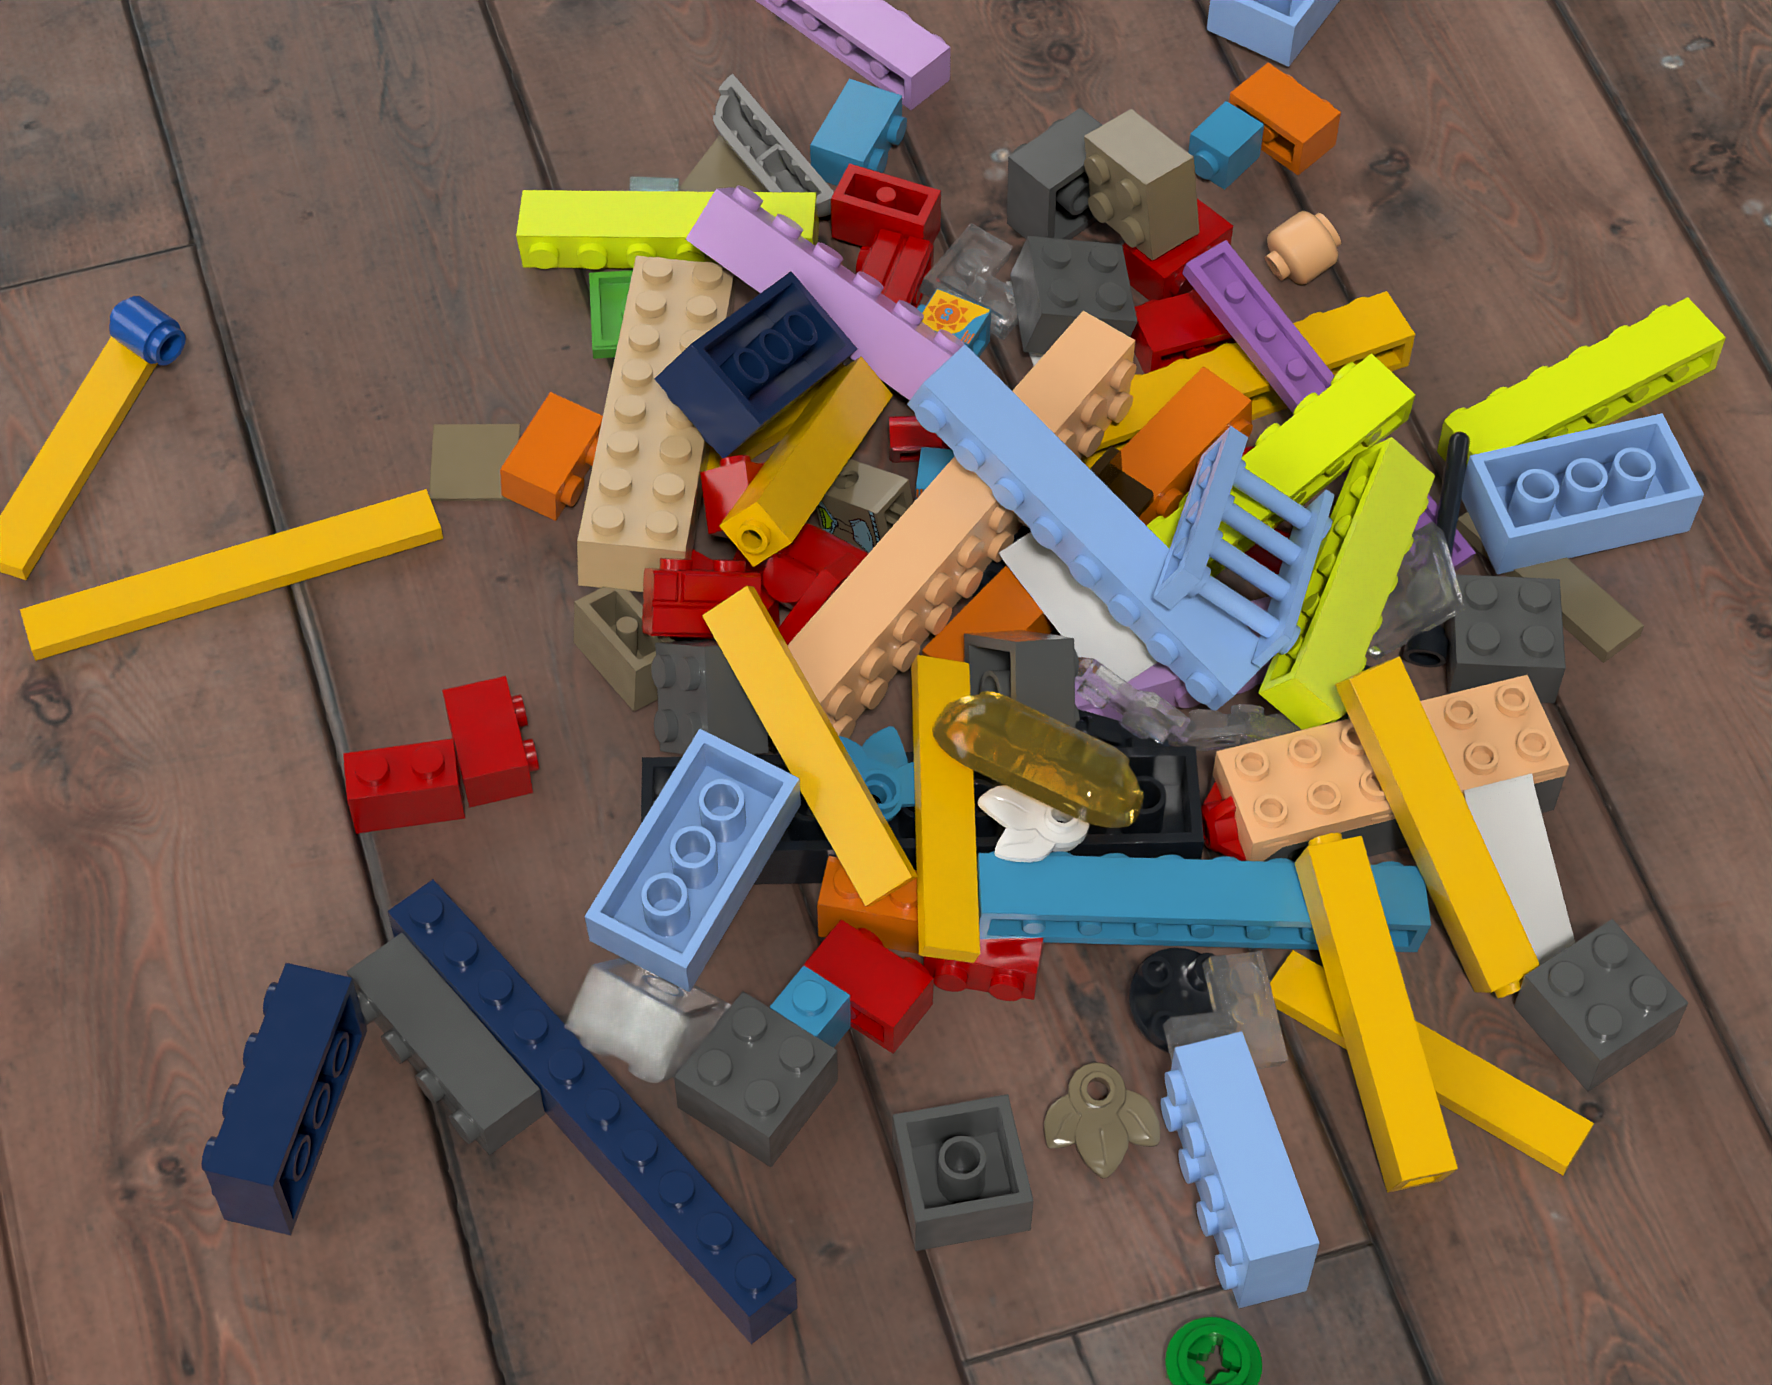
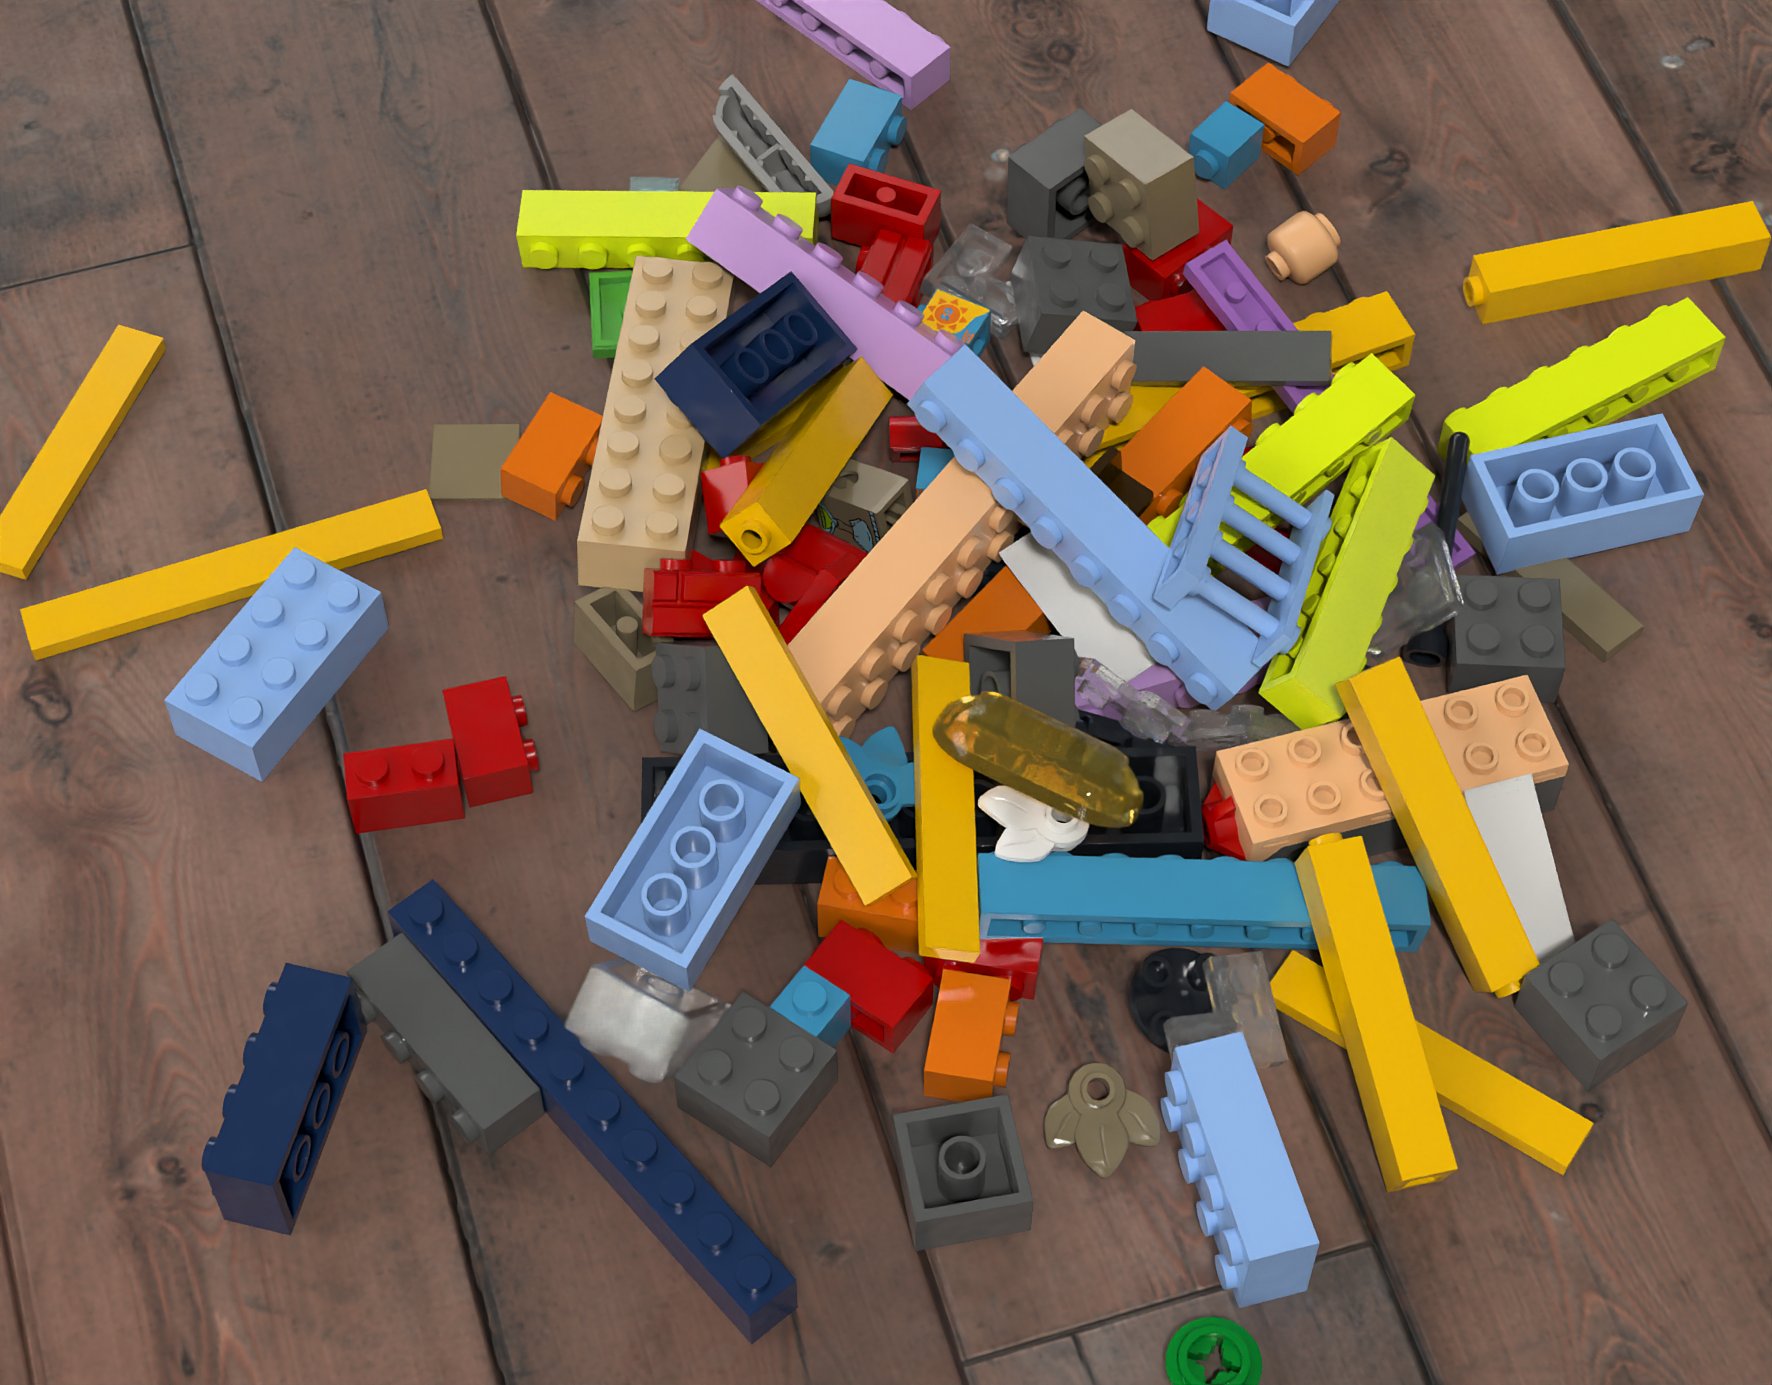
blue brick [109,296,186,366] -> none
none -> light blue brick [164,547,389,782]
none -> orange brick [923,969,1020,1102]
none -> dark grey tile [1125,331,1333,386]
none -> yellow brick [1463,201,1772,325]

